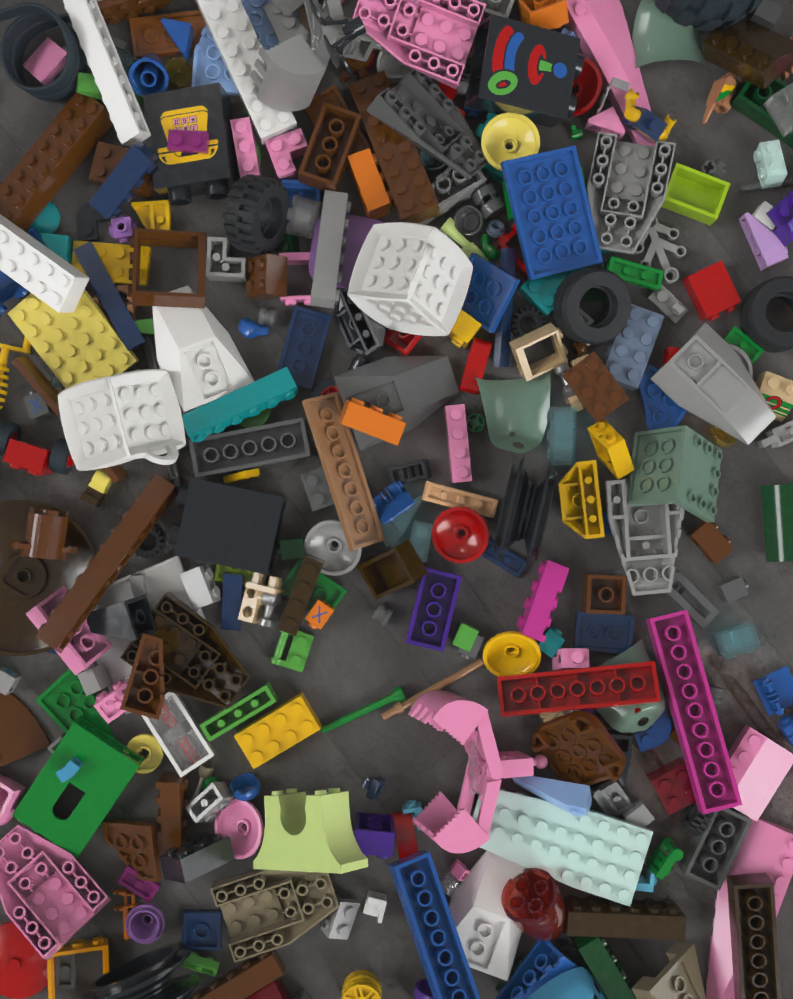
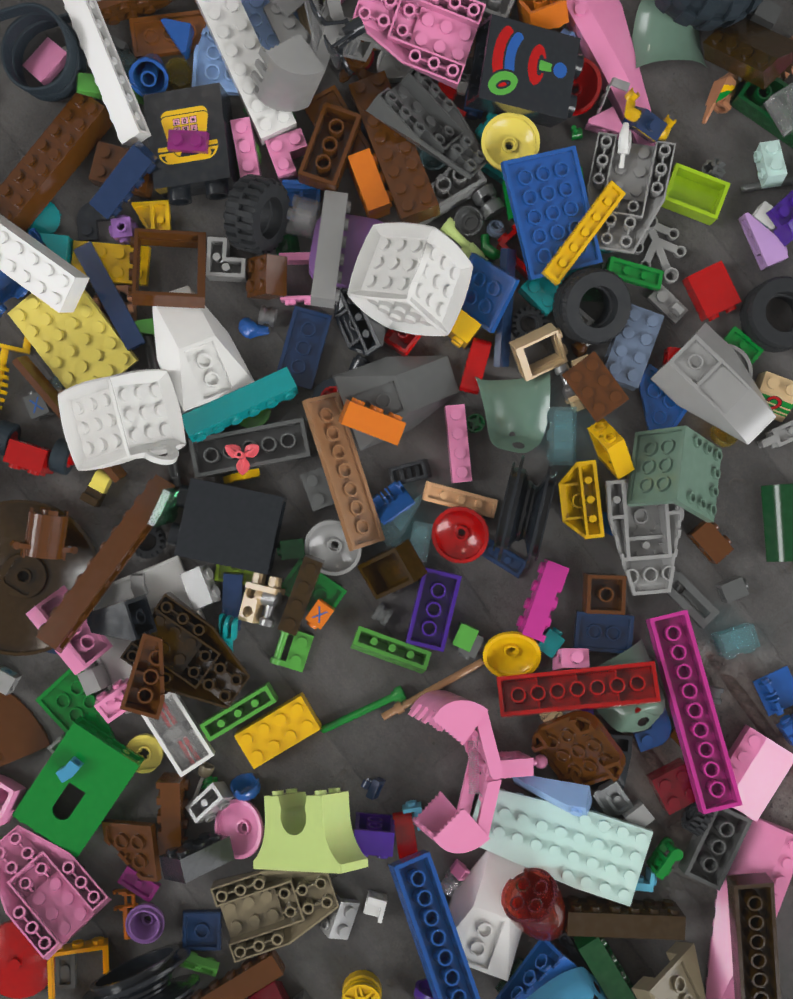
none -> clear green plate [147,488,179,527]
none -> teal arm [218,613,239,652]
none -> coral plant [225,444,259,475]
none -> bright green brick [350,626,432,674]
none -> yellow tile [541,180,626,286]
none -> white hand [617,122,632,169]

